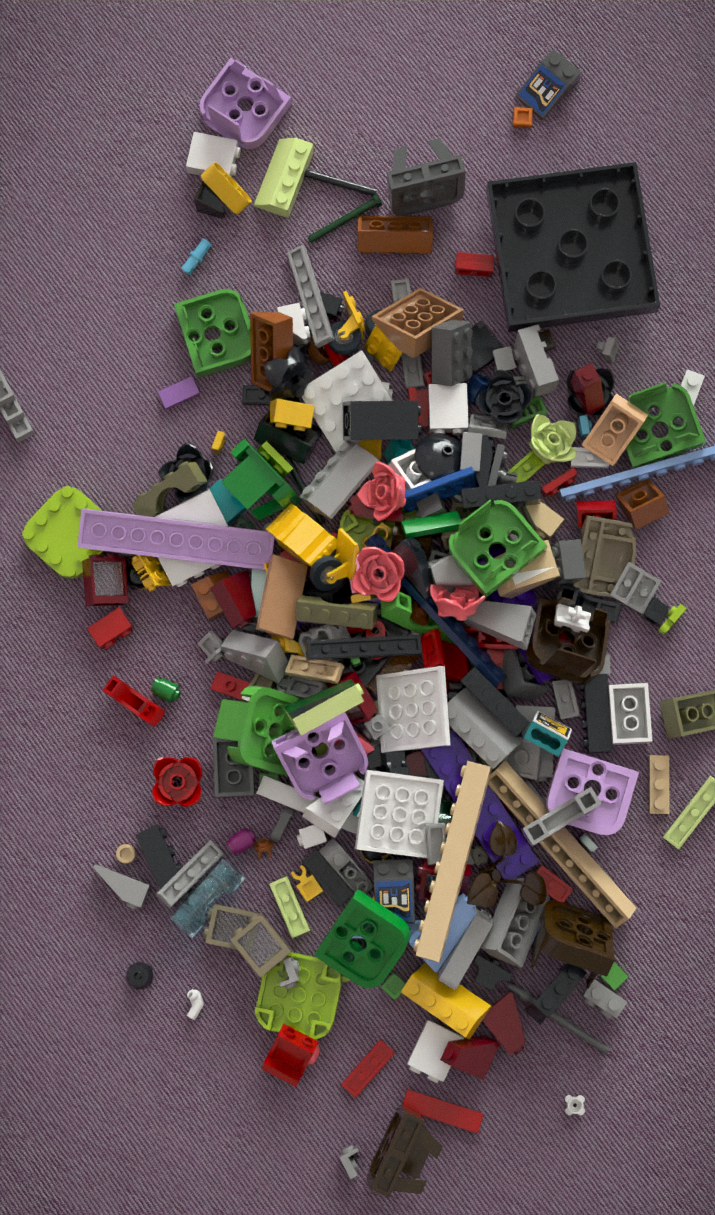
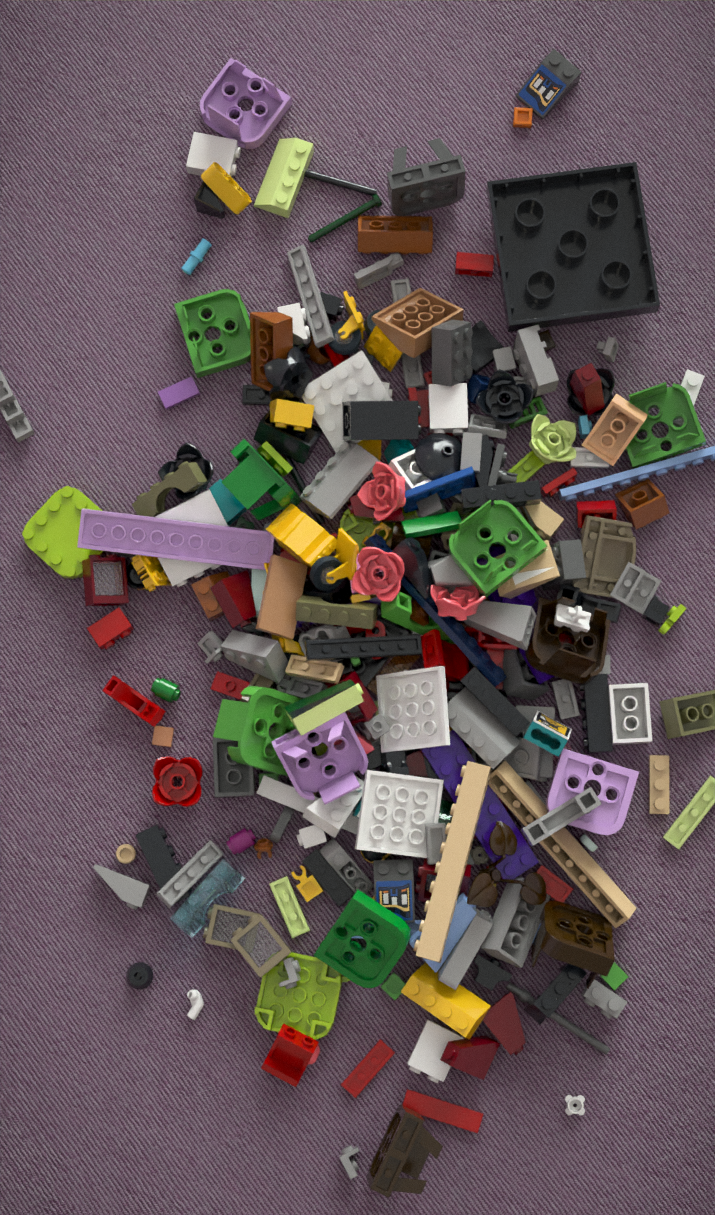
yellow tile [212,431,226,454] -> none
none -> nougat tile [152,726,174,748]
none -> light grey hinge [354,252,404,289]

